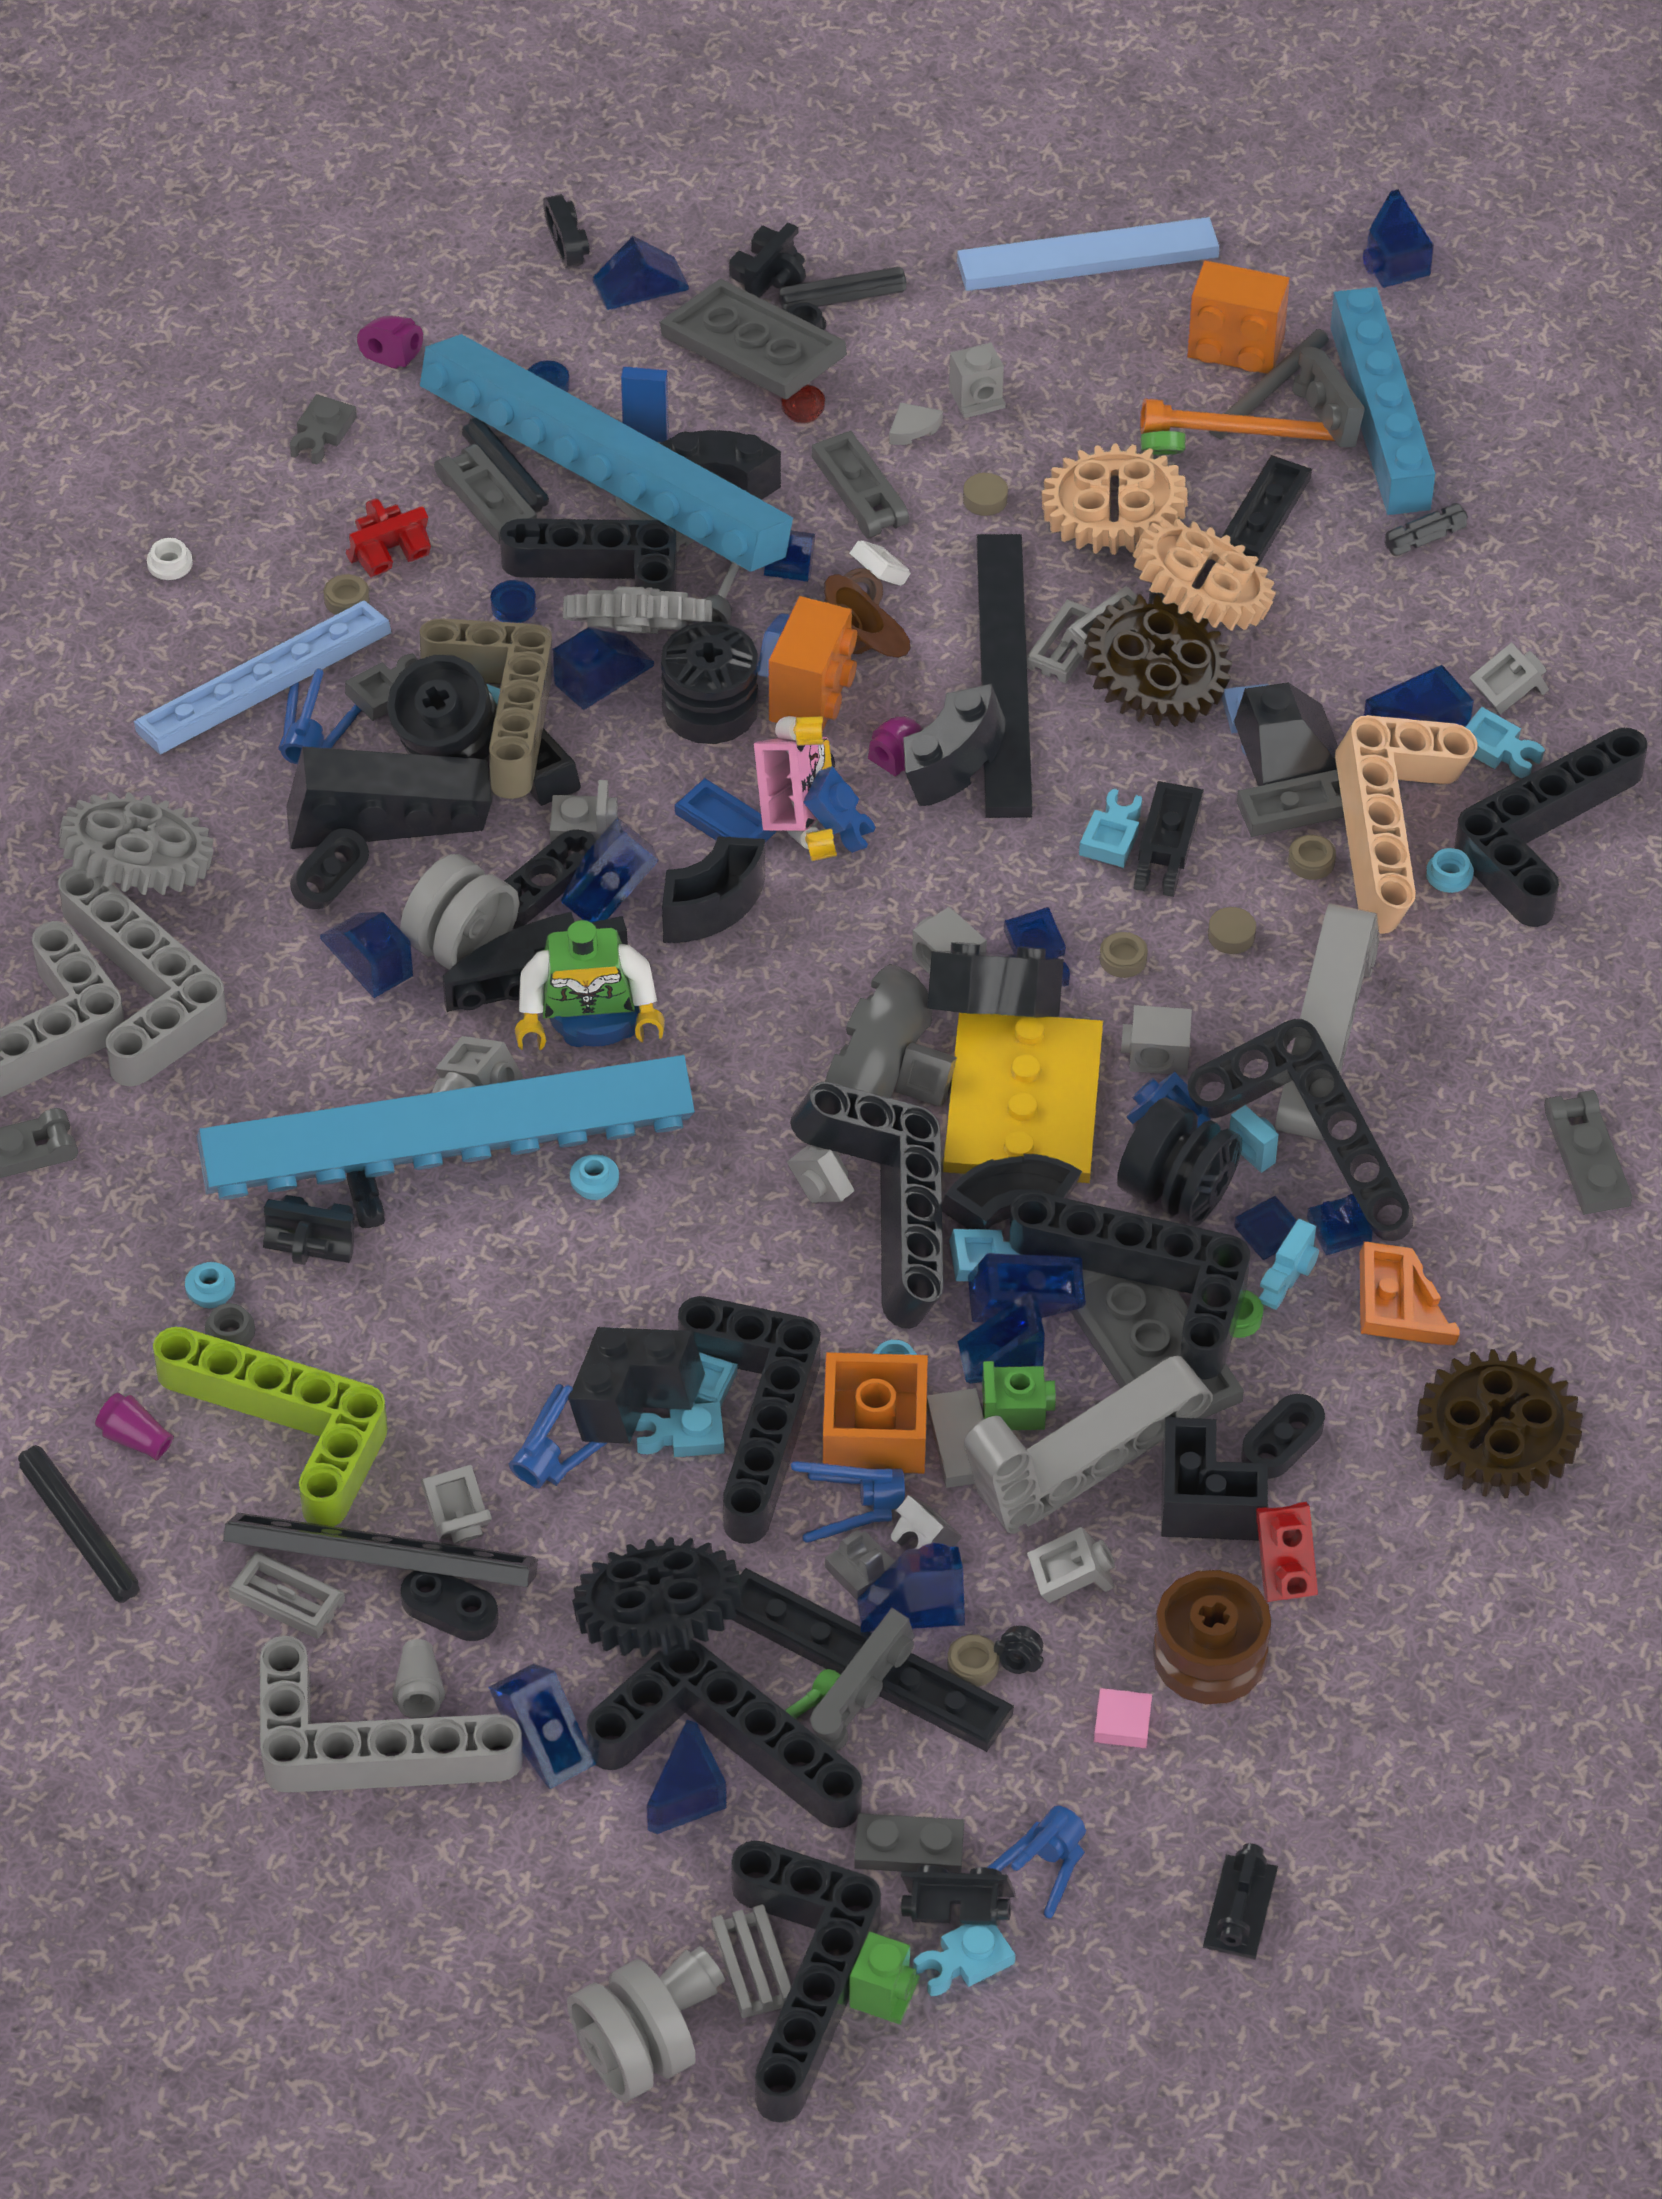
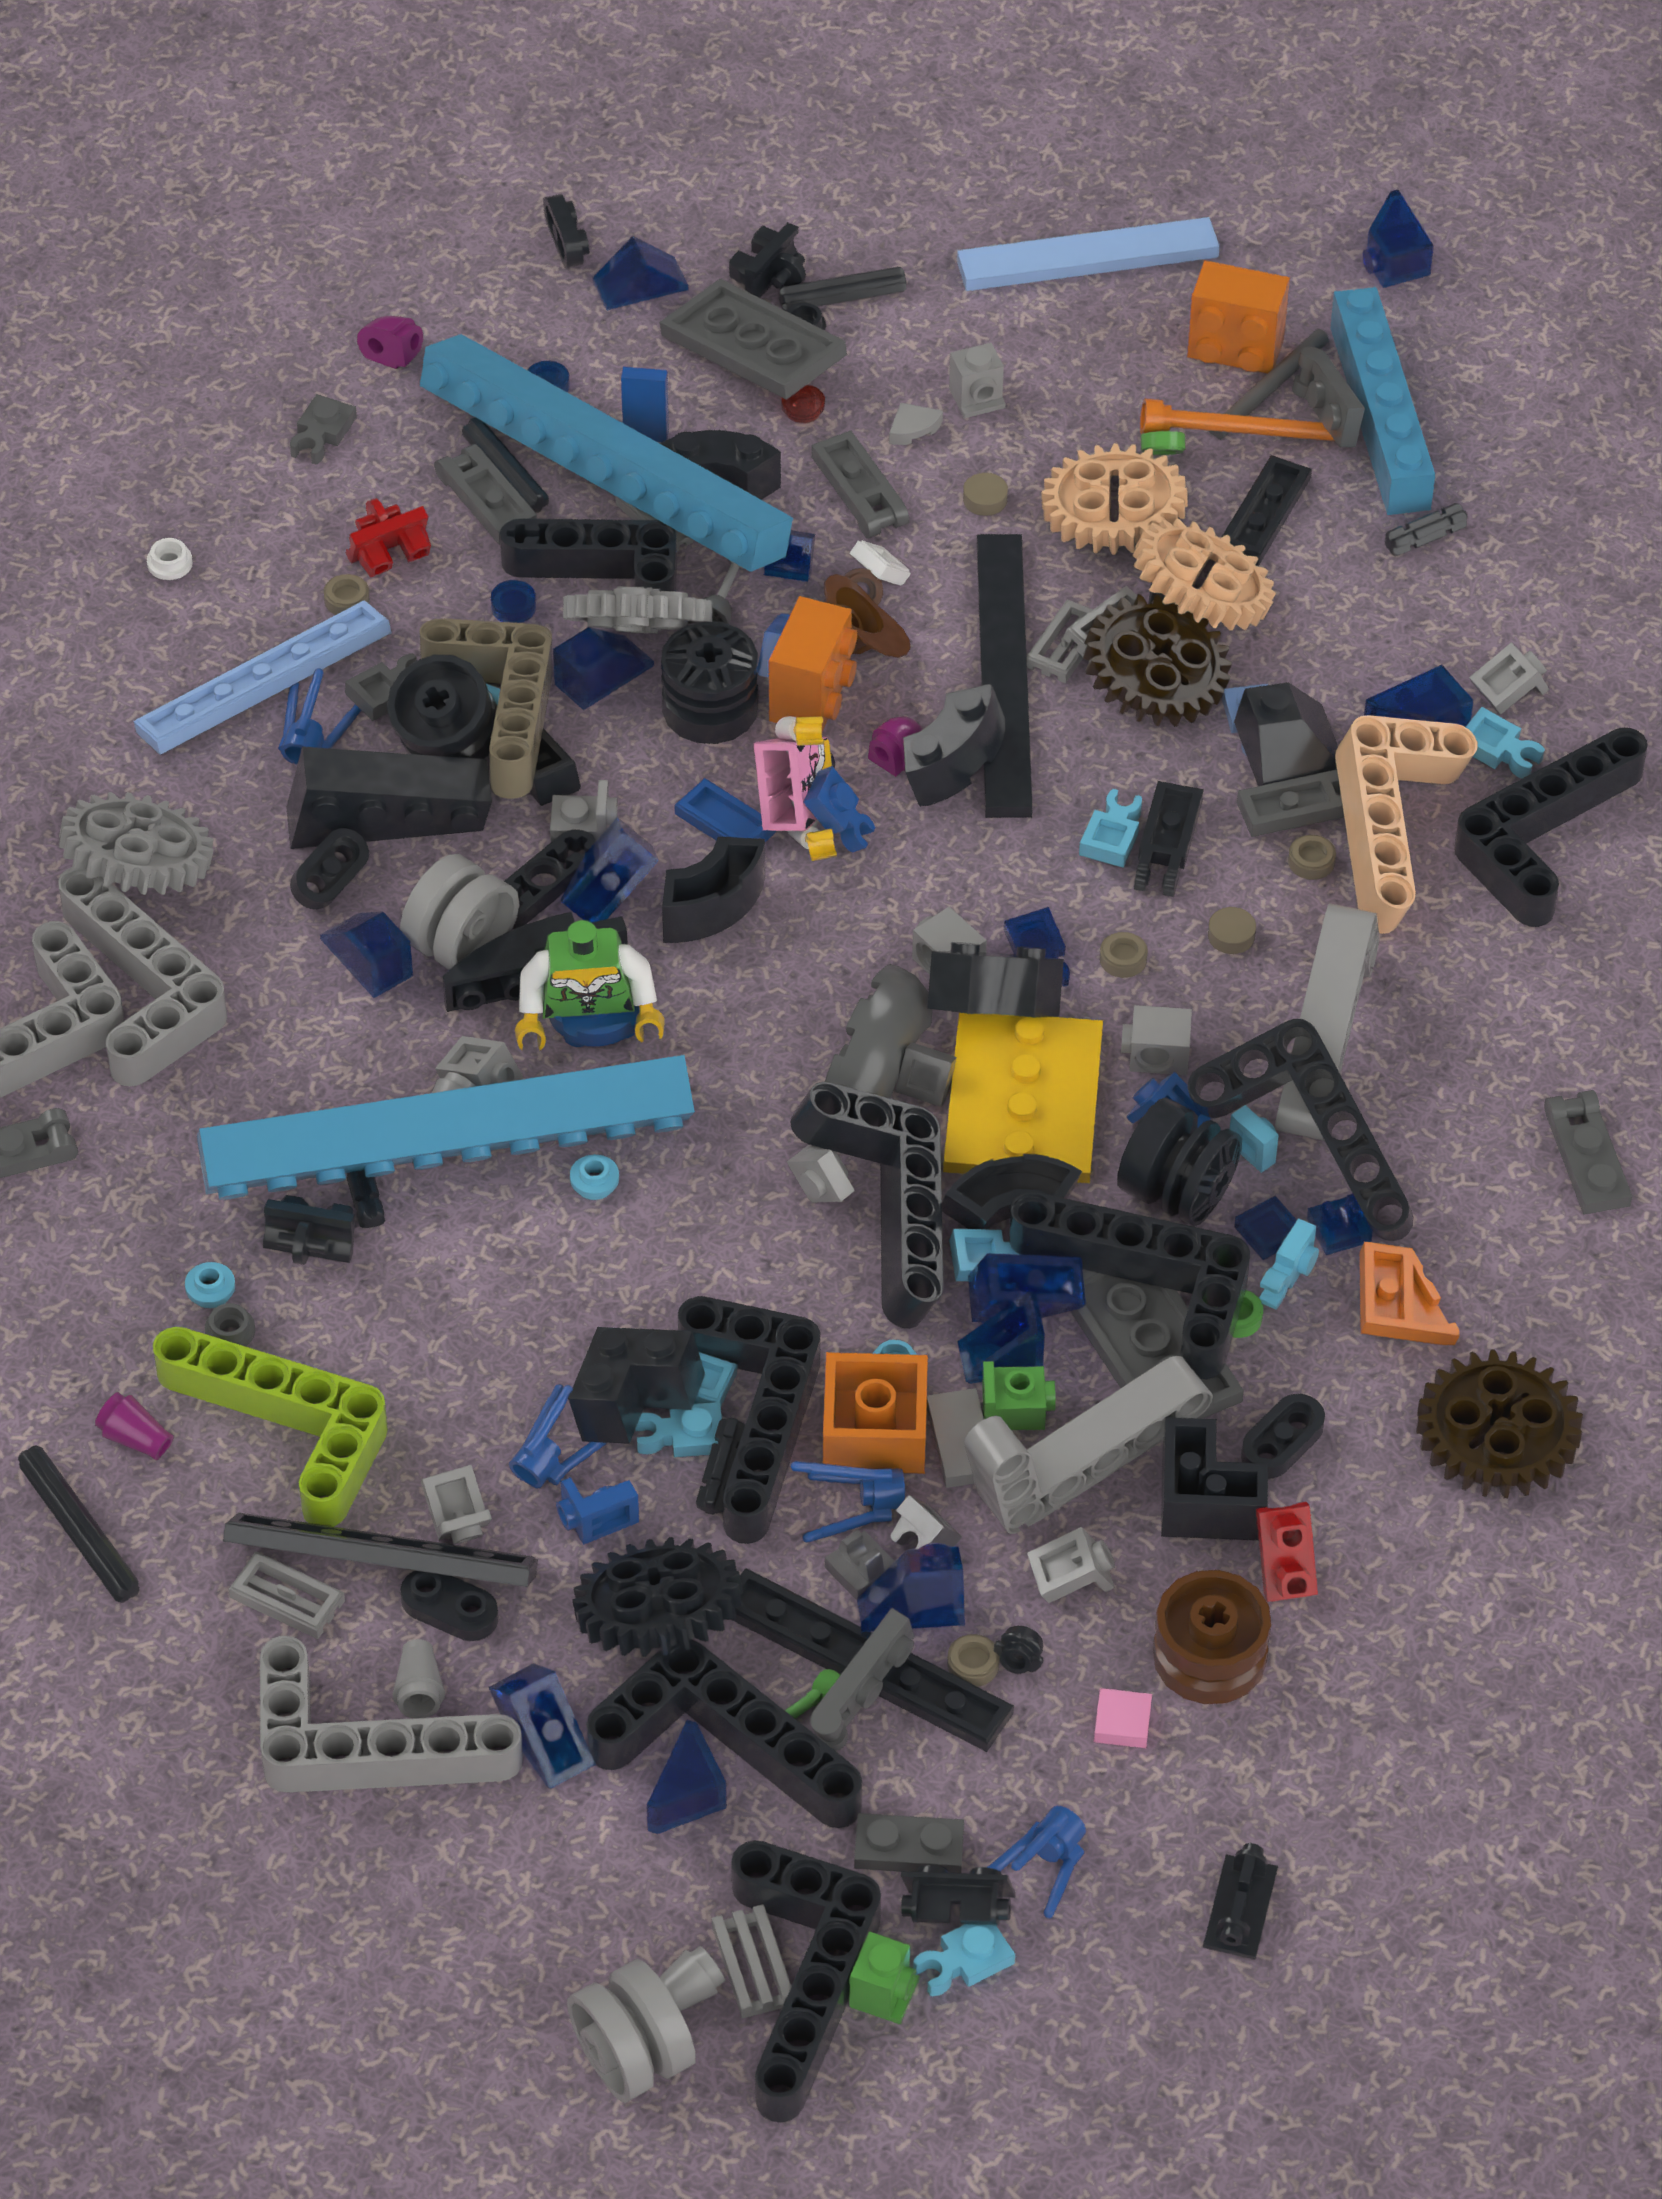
medium azure plate [1426,848,1474,893] -> none
none -> blue bracket [556,1477,639,1545]
none -> black axle [696,1417,746,1515]

